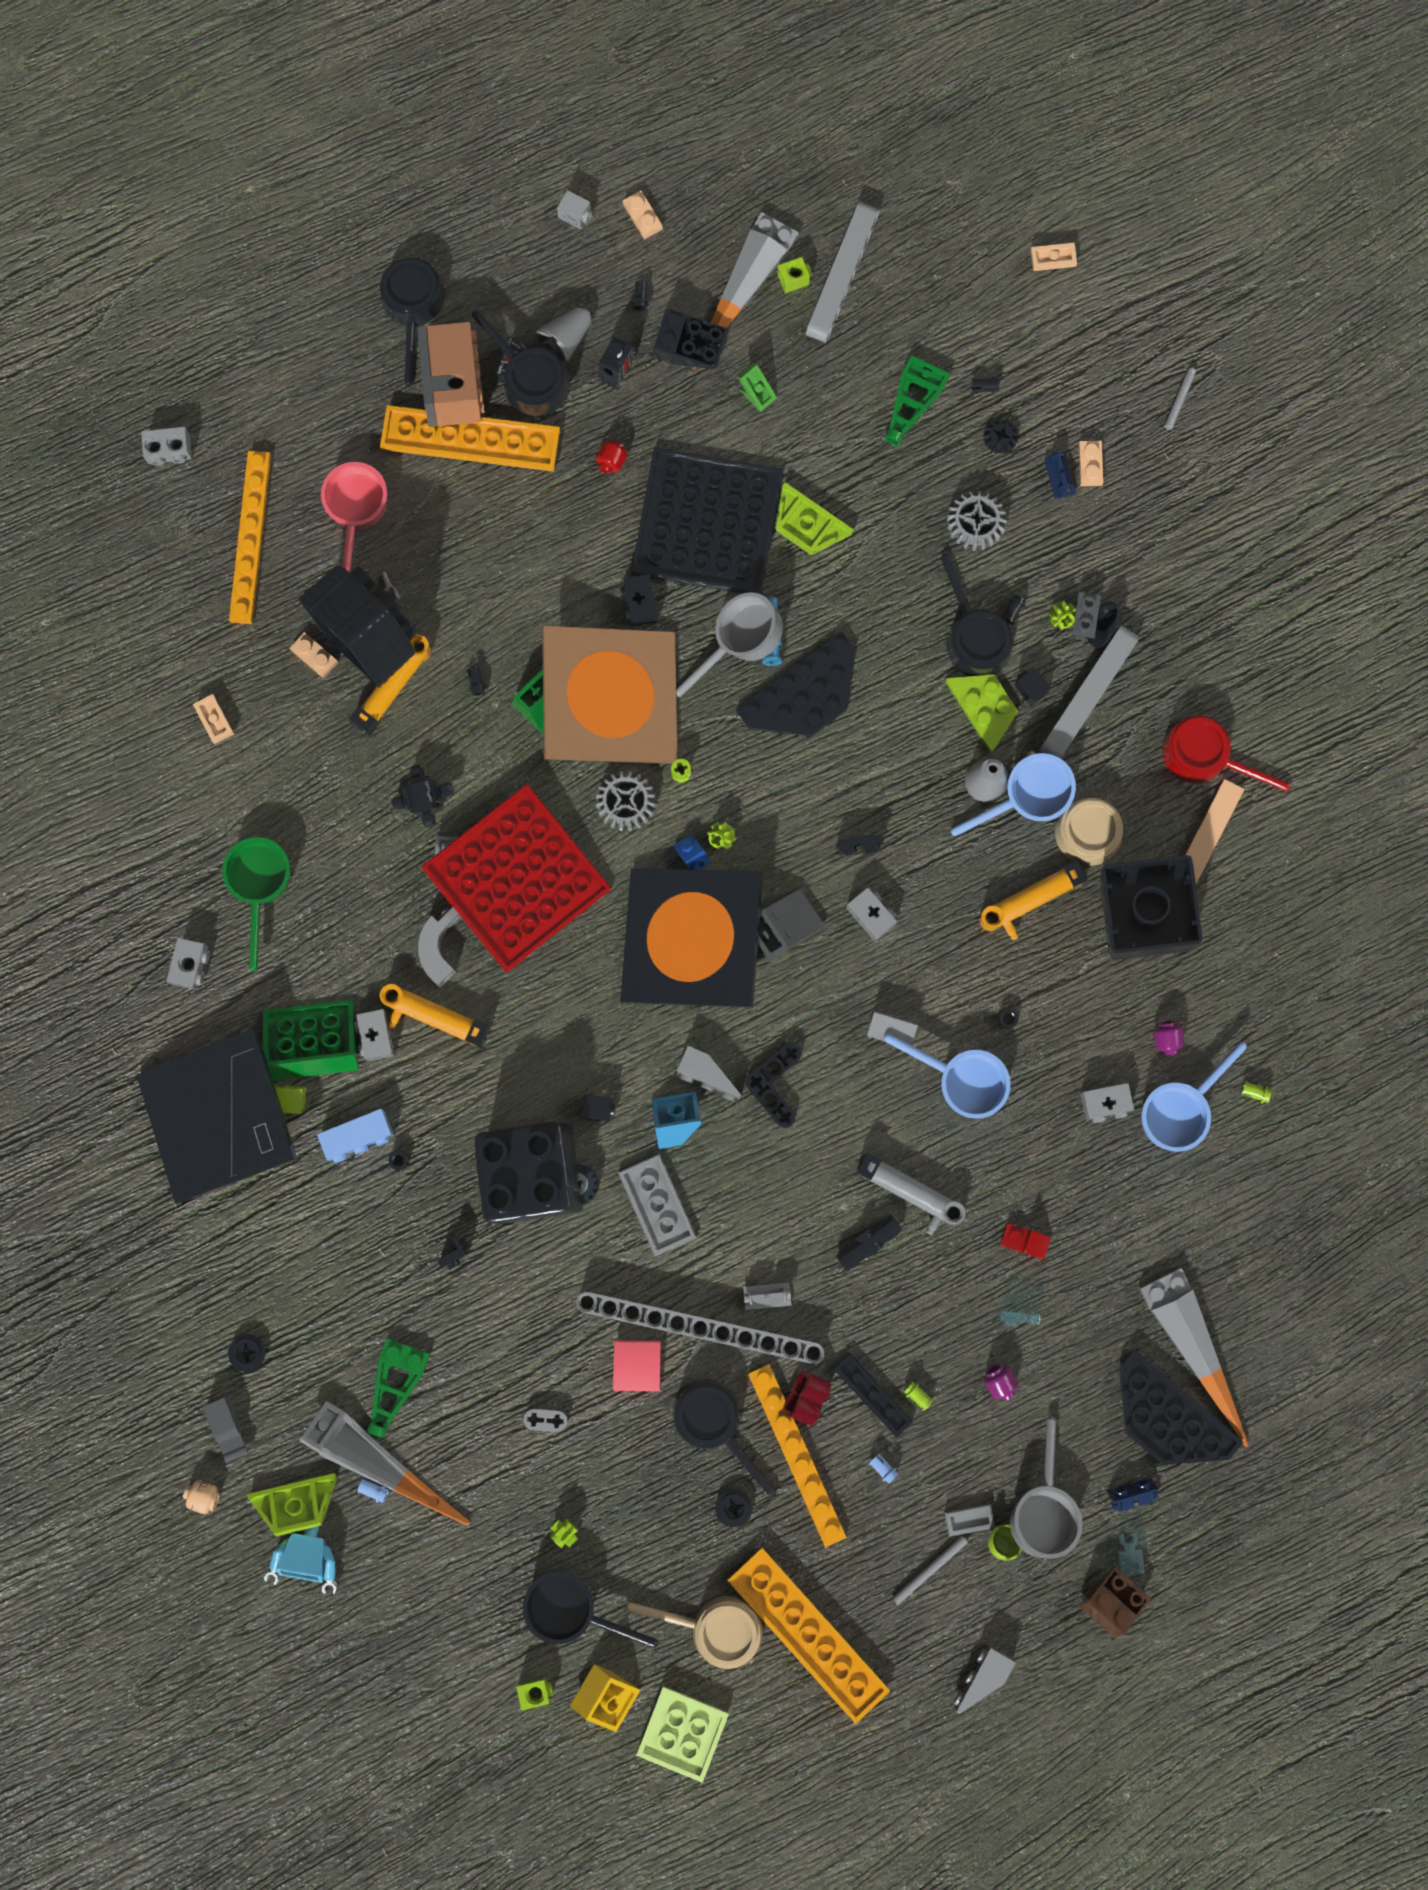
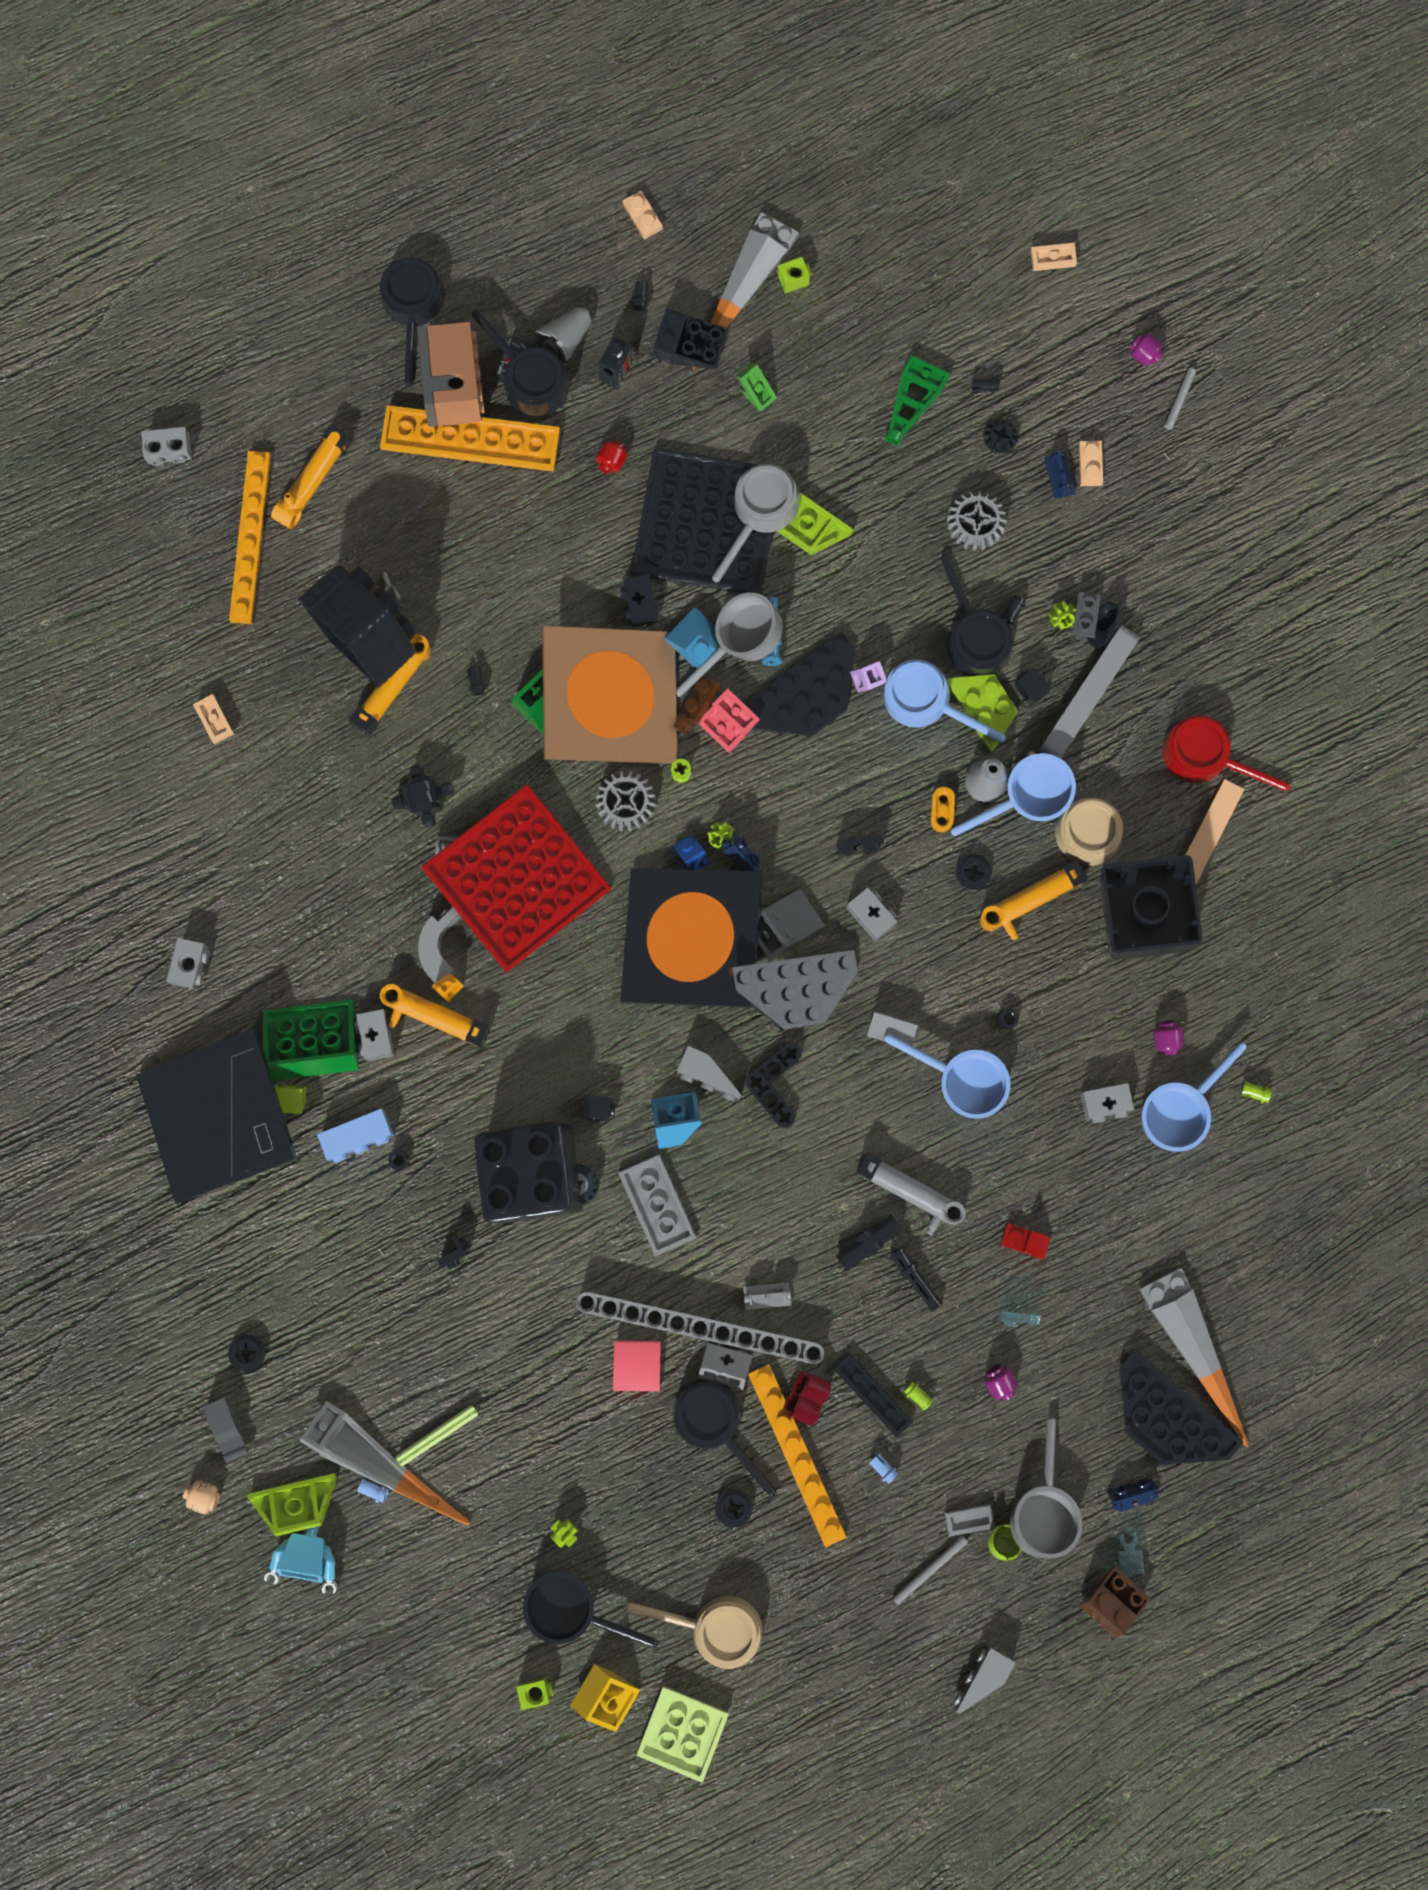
green piece [222,837,291,972] -> none
light nougat plate [290,632,338,679] -> none
coral piece [321,462,388,572] -> none
green plate [367,1338,431,1438] -> none
light grey beam [523,1409,568,1432] -> none
light grey brick [557,190,592,229] -> none
light orange plate [727,1547,890,1724] -> none
light grey beam [806,201,880,343] -> none
none -> light orange piece [271,425,352,529]
none -> yellowish green axle [396,1405,478,1466]
none -> light orange slope [432,973,463,1002]
none -> dark azure slope [665,607,720,669]
none -> reddish brown hinge [673,676,721,735]
none -> coral slope [698,689,760,754]
none -> light grey brick [698,1343,752,1390]
none -> light grey piece [712,464,800,582]
none -> dark blue hinge [721,830,760,871]
none -> plate [729,950,858,1030]
none -> lavender brick [850,661,887,692]
none -> light blue piece [883,660,1006,742]
none -> black pin [888,1245,943,1312]
none -> light orange plate [930,787,955,832]
none -> black gear [956,854,992,890]
none -> magenta head [1130,333,1164,367]

